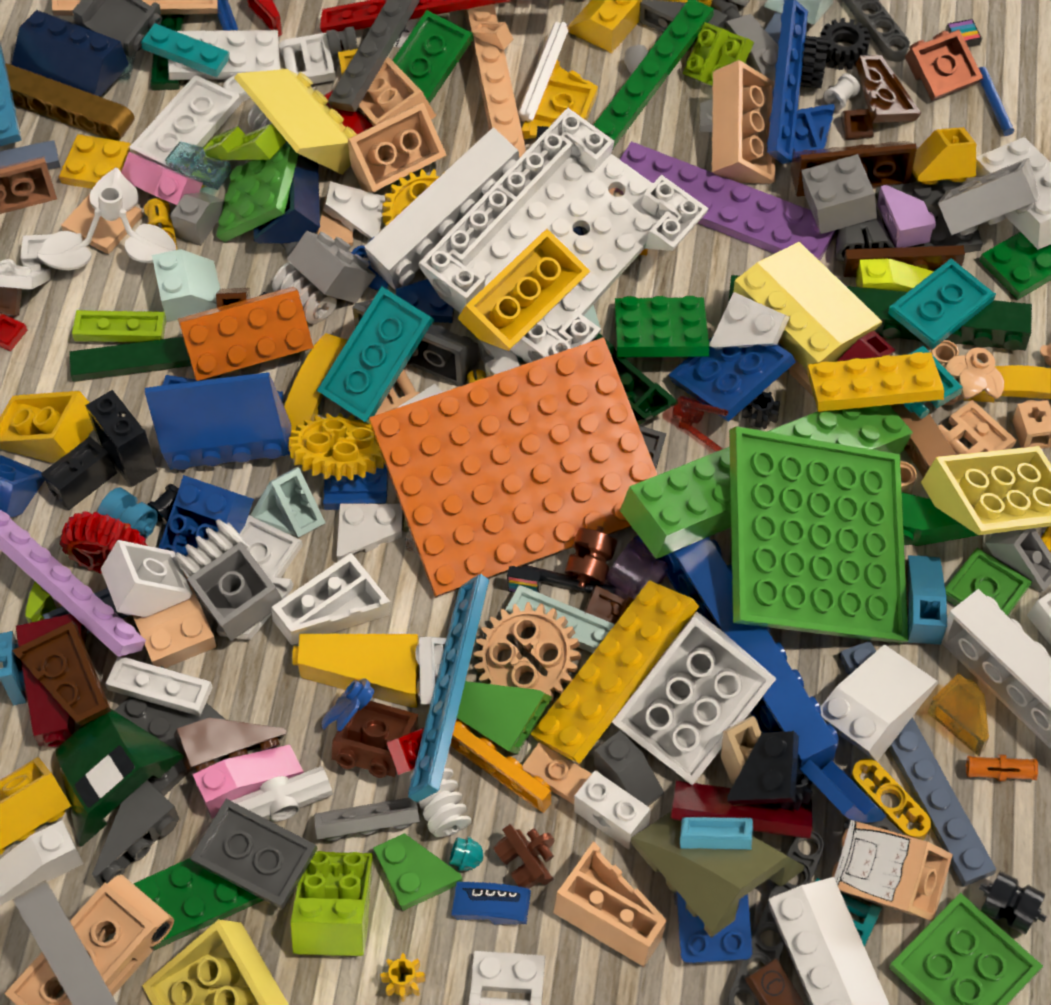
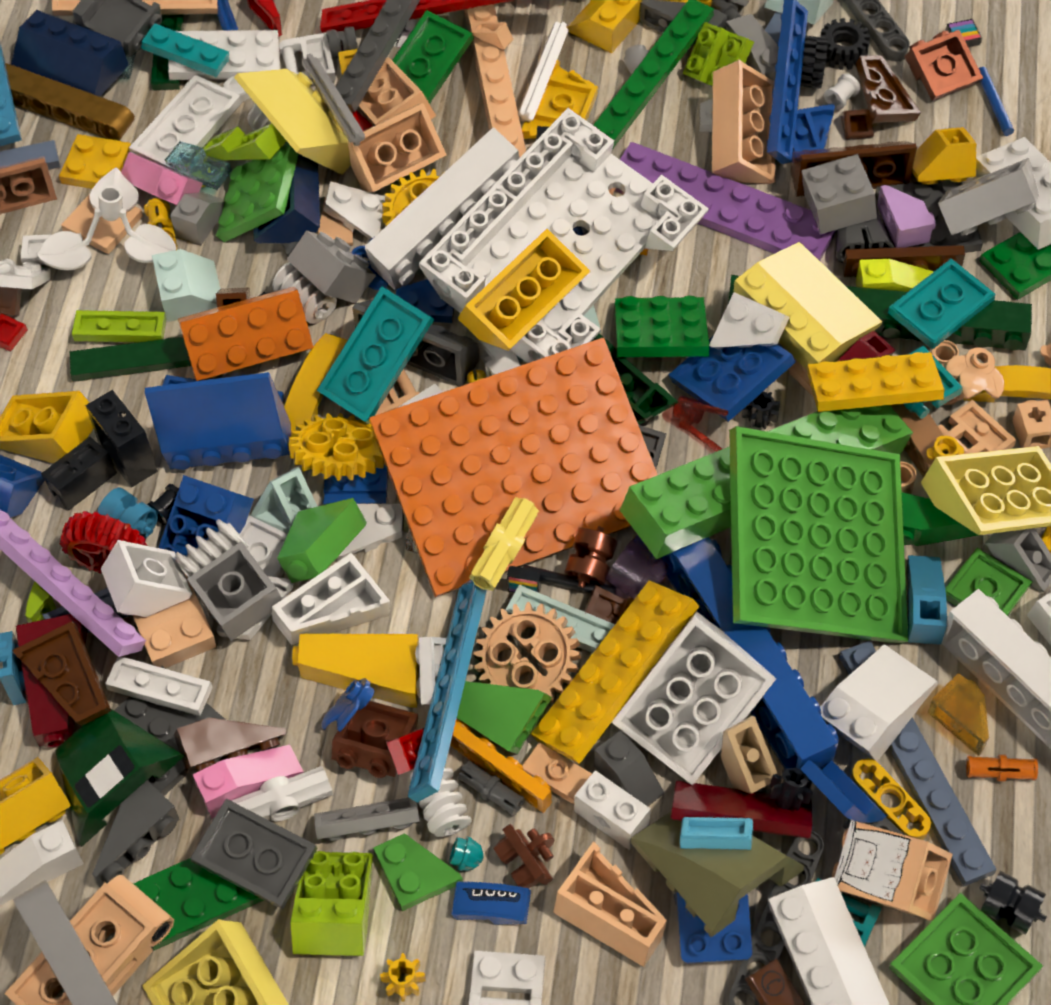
black wing [727,731,799,805] -> none
none -> bright green slope [277,498,367,583]
none -> light grey axle [302,54,365,146]
none -> dark grey pin [458,761,525,816]
none -> light yellow piece [469,497,539,591]
none -> yellow plate [926,436,964,460]

